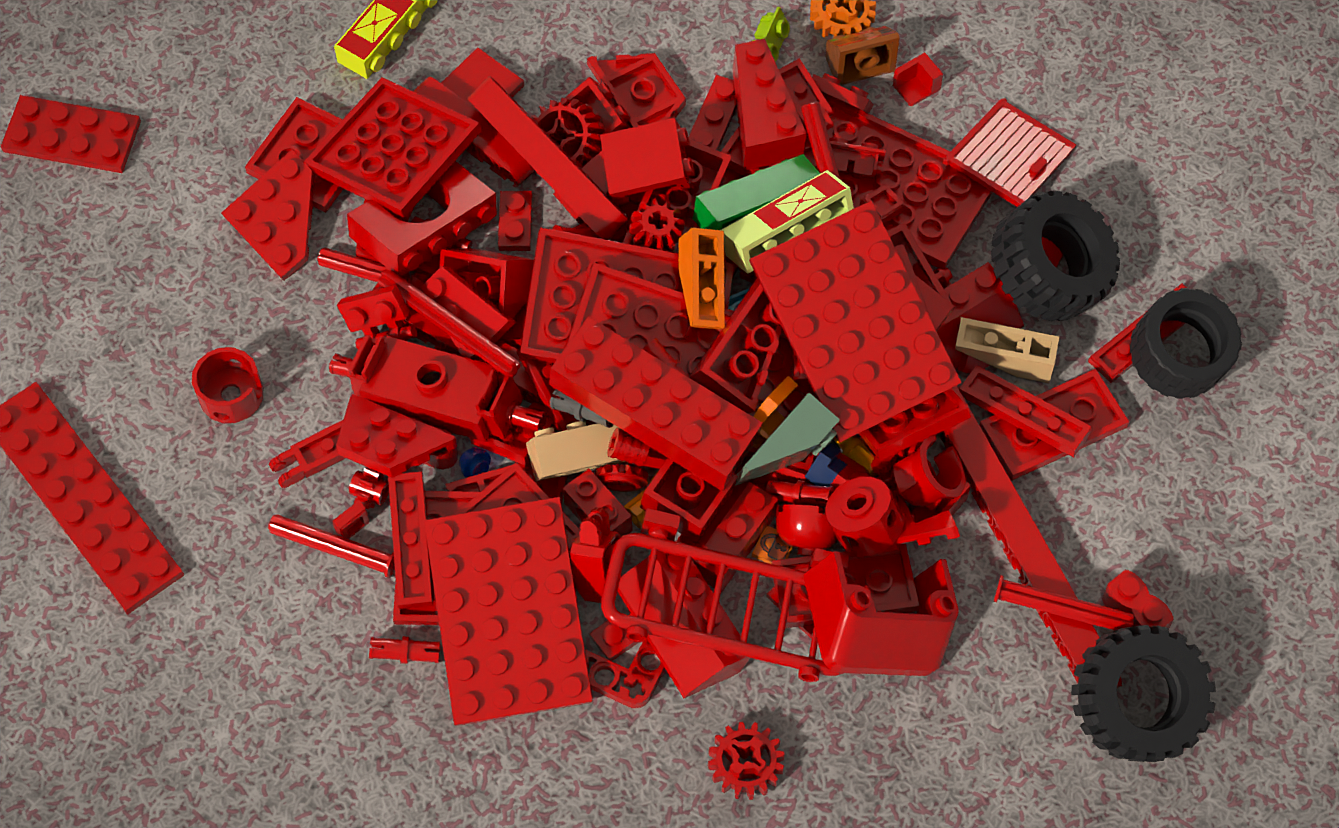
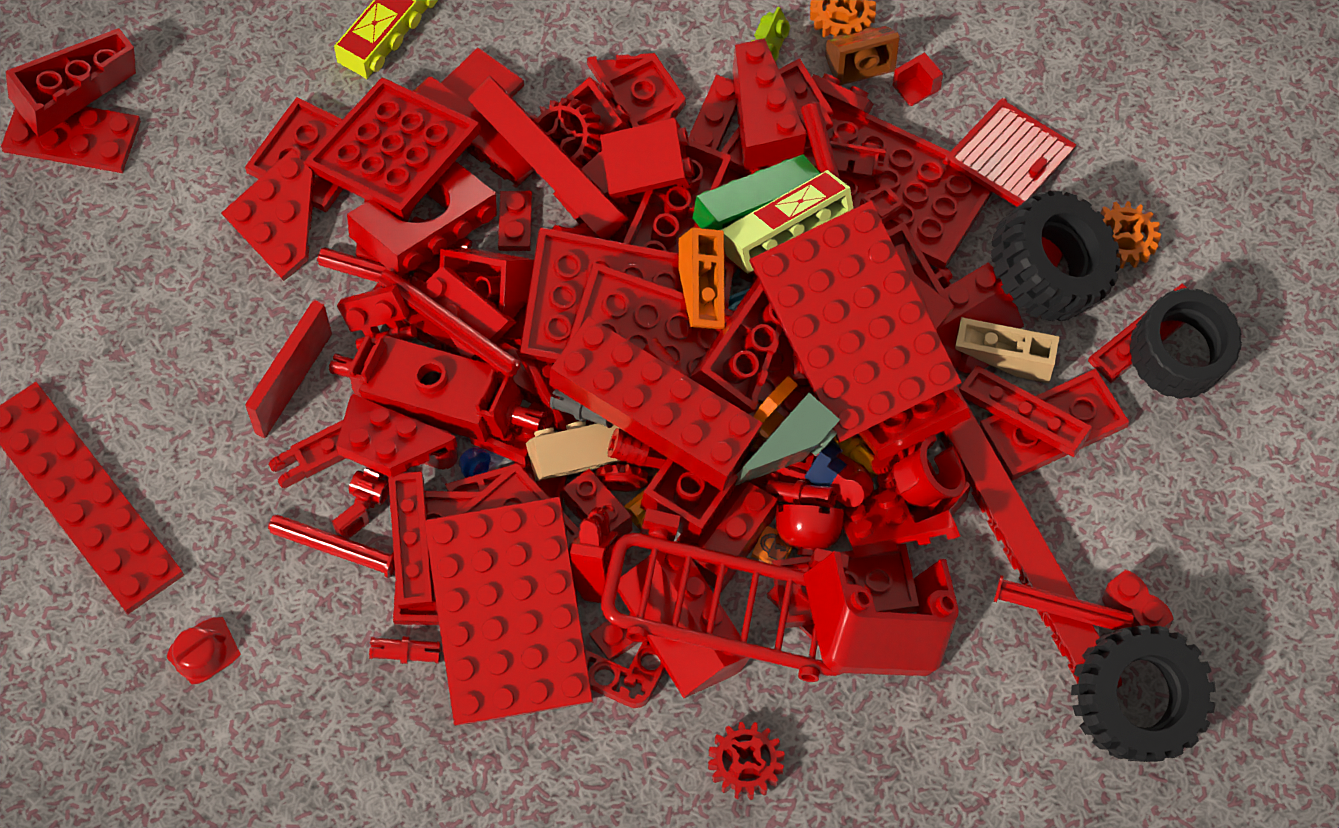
red piece [192,347,264,423] -> none
red gear [629,198,685,252] -> none
red piece [825,477,904,556] -> none
none -> red wedge [5,28,136,137]
none -> red piece [167,617,241,684]
none -> red tile [245,300,332,438]
none -> orange gear [1101,201,1161,268]

